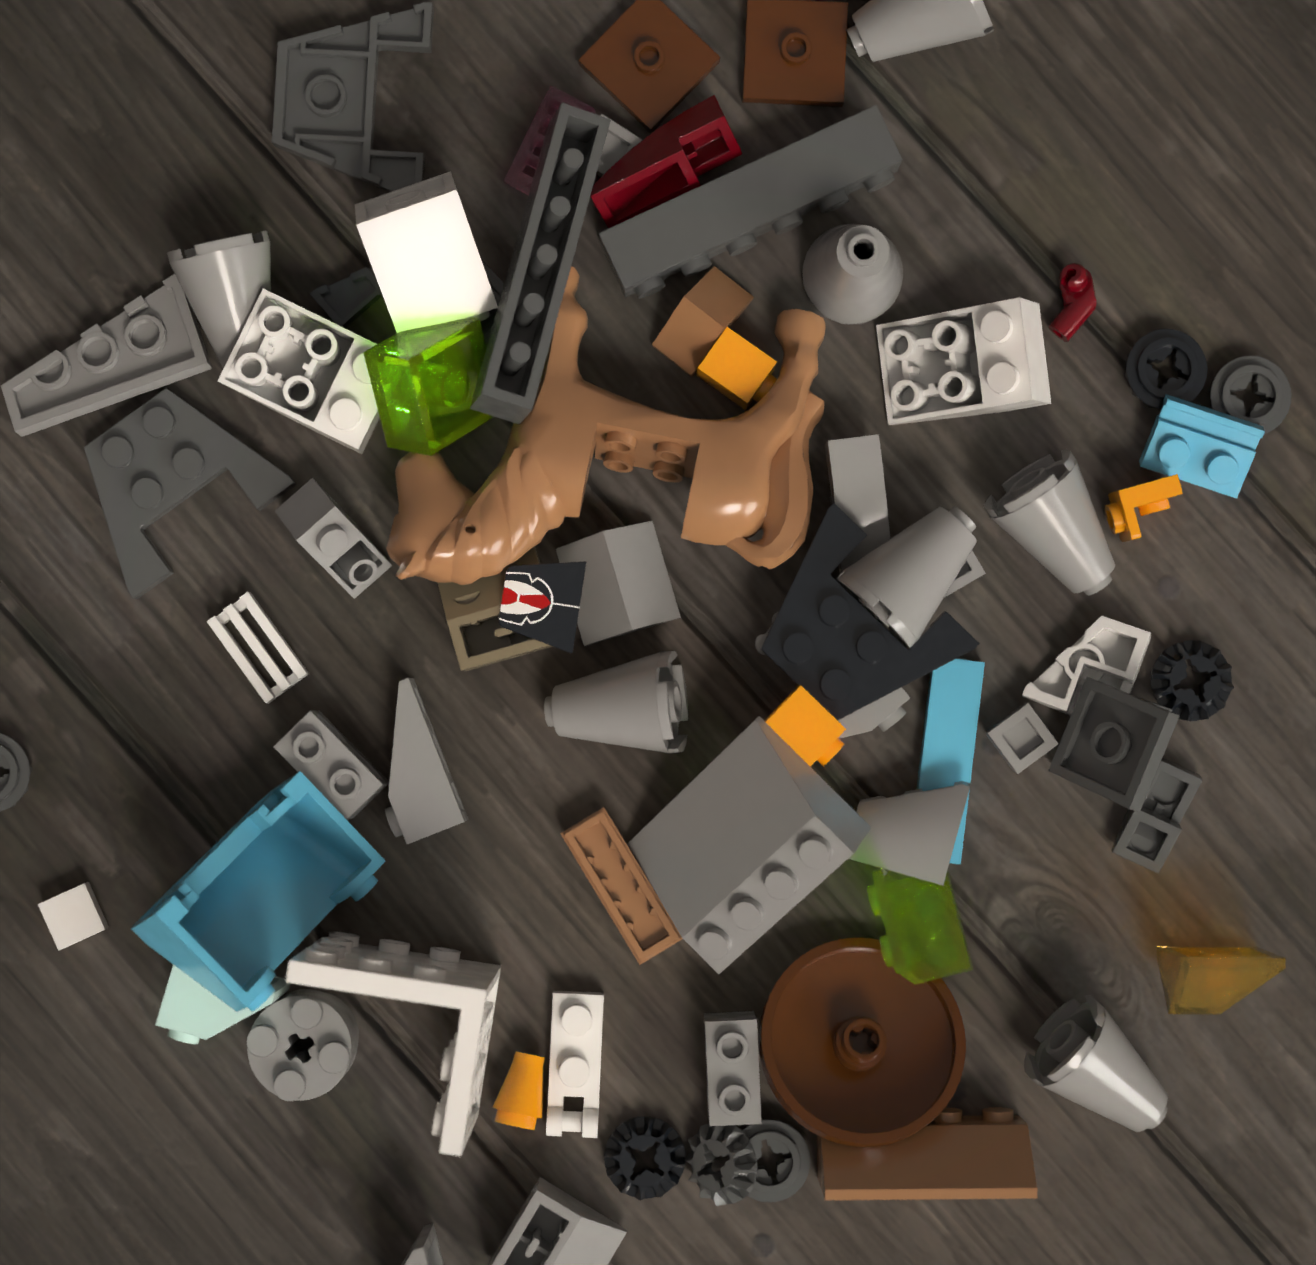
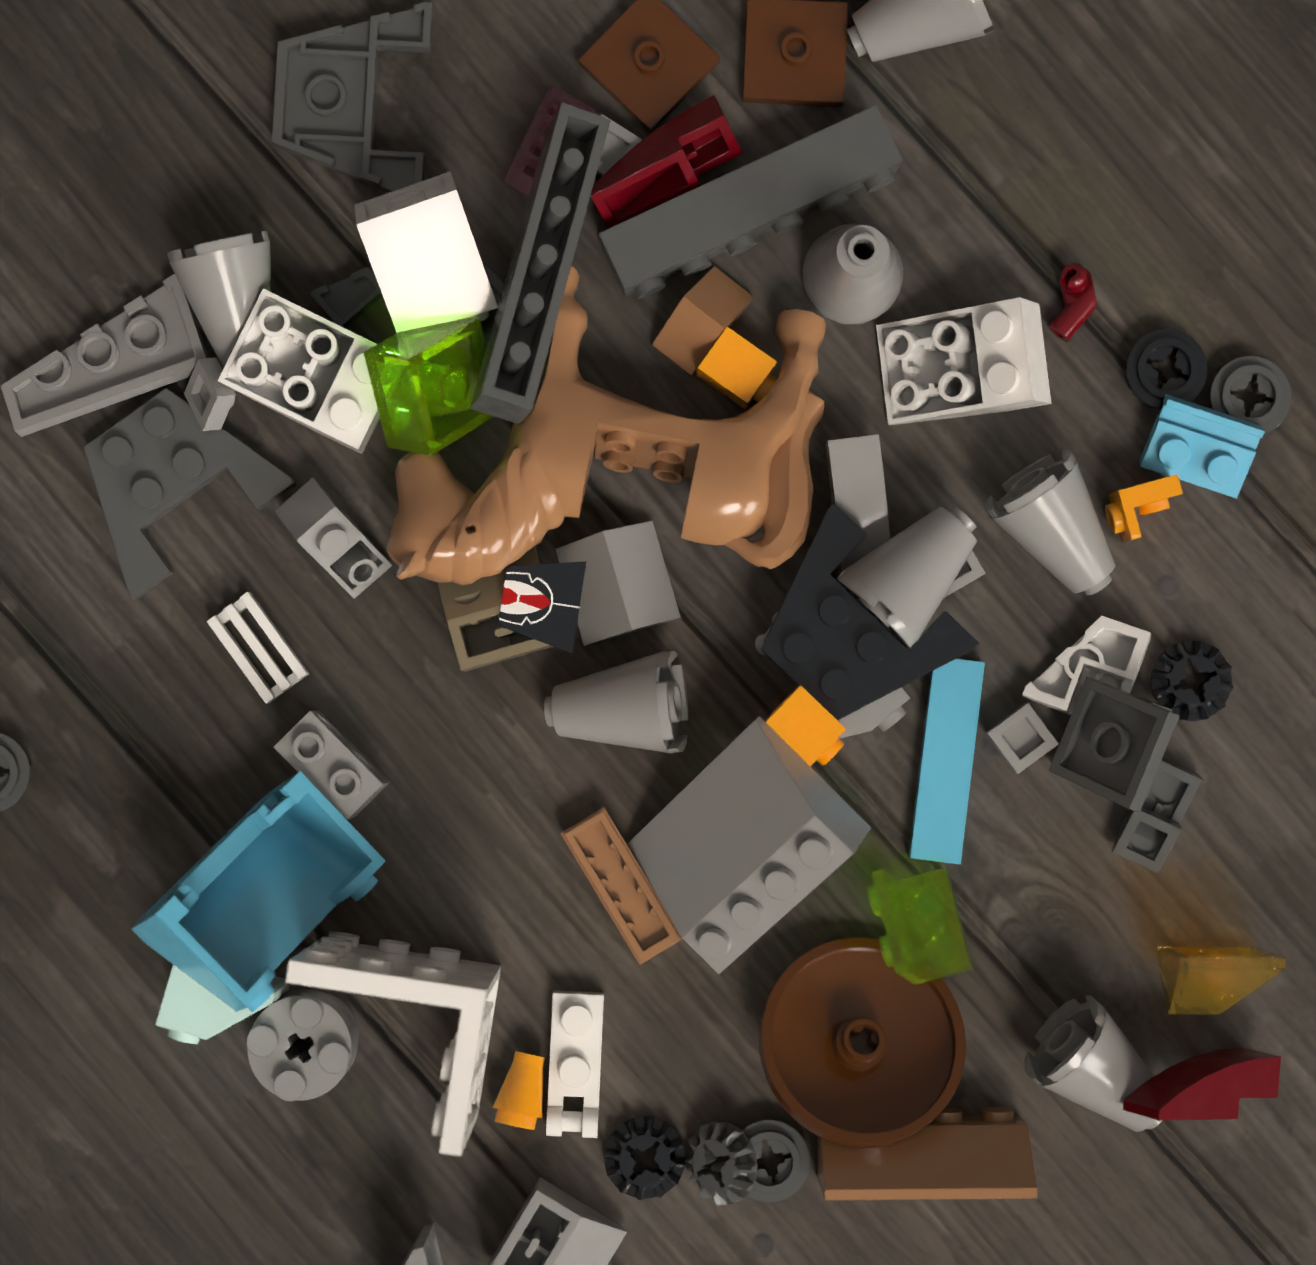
white tile [38,882,109,951] -> none
light grey slope [385,678,469,844] -> none
light grey brick [704,1011,762,1126] -> none
light grey slope [848,781,971,886] -> none
none -> light grey plate [184,357,236,431]
none -> dark red slope [1123,1048,1281,1121]

